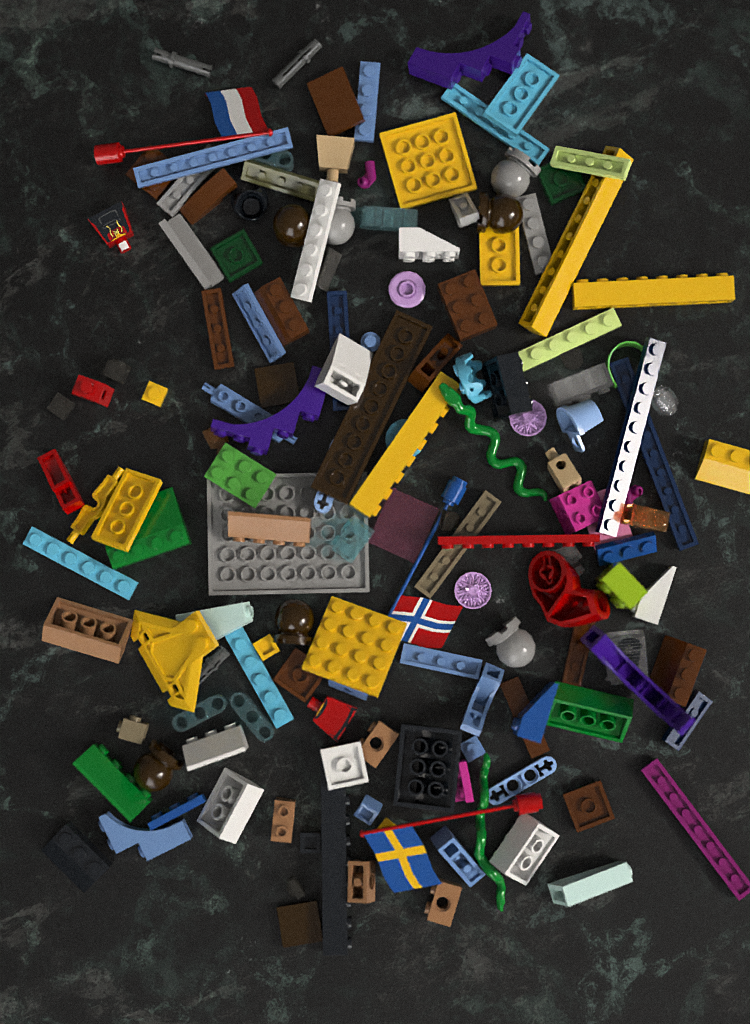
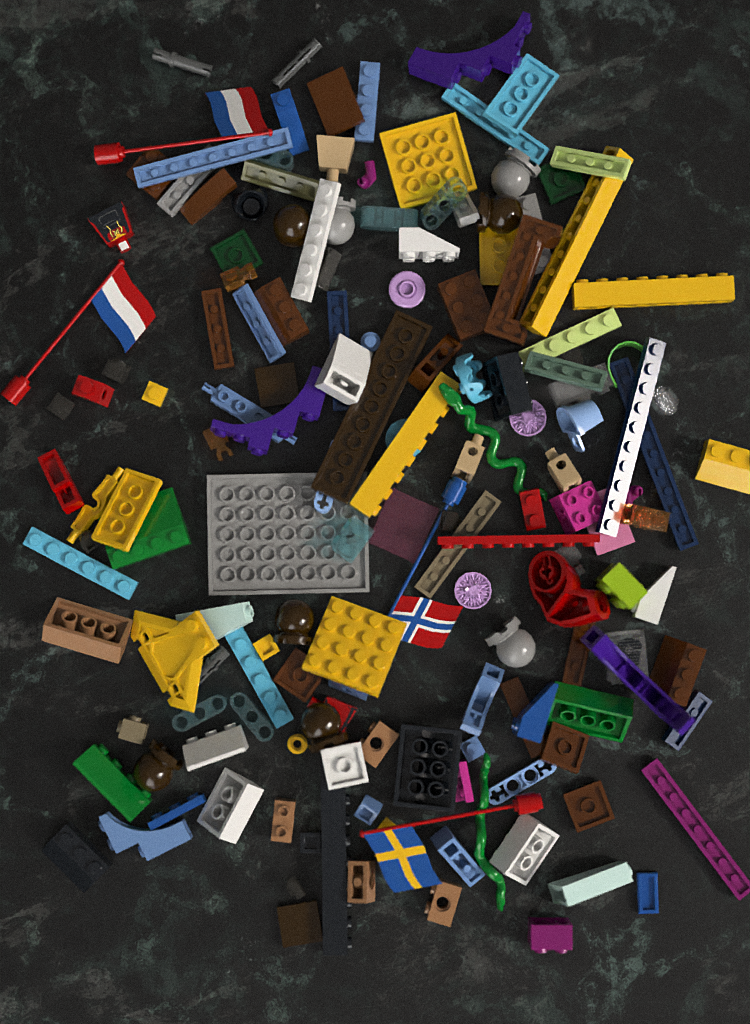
light grey panel [158,214,225,290] -> none
bright green plate [204,443,277,509] -> none
medium nougat slope [228,511,312,547] -> none
medium blue plate [400,643,483,680] -> none
blue plate [595,531,657,566] -> none
none -> flag [0,259,156,406]
none -> clear smoke tile [79,530,102,554]
none -> clear orange plate [220,262,258,292]
none -> blue slope [270,88,309,156]
none -> yellow plate [287,734,307,754]
none -> dark brown tile [301,702,348,753]
none -> clear light blue beam [420,176,467,230]
none -> tan torso [451,433,485,484]
none -> reddish brown windscreen [484,214,563,347]
none -> red plate [518,487,546,531]
none -> sand green plate [524,351,608,392]
none -> magenta brick [528,917,572,953]
none -> reddish brown plate [539,721,590,774]
none -> blue tile [636,871,659,914]

